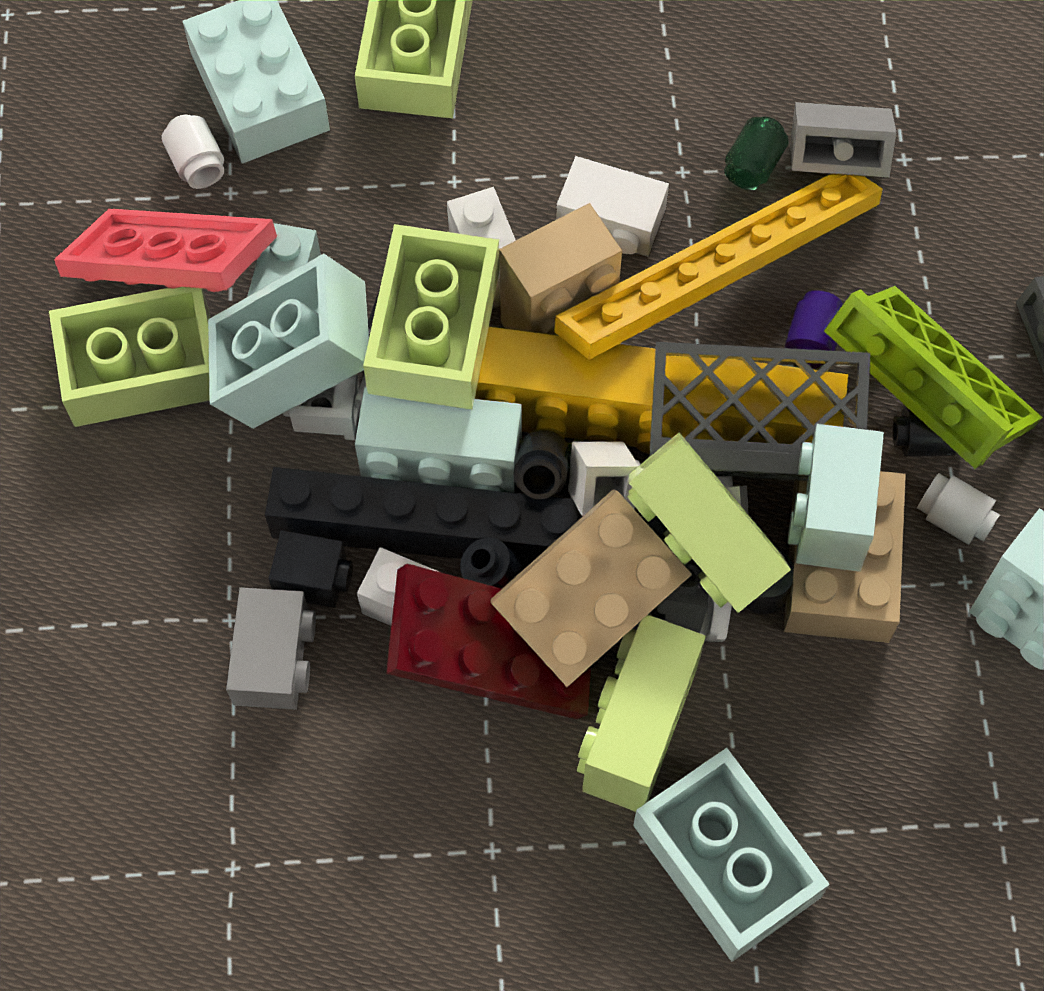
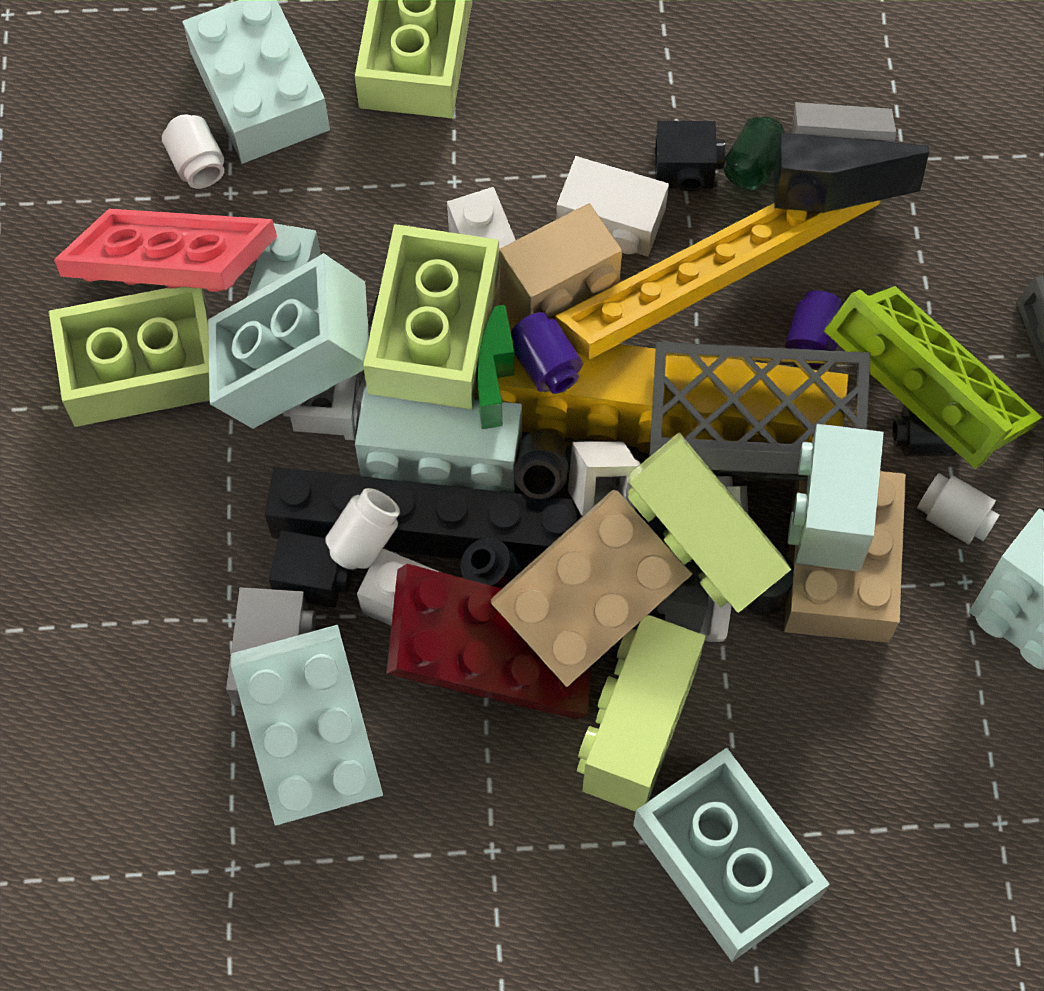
none -> light aqua brick [231,625,383,826]
none -> white brick [326,488,400,570]
none -> green slope [478,305,515,429]
none -> dark purple brick [511,312,583,394]
none -> black brick [655,121,725,191]
none -> black slope [774,132,930,213]

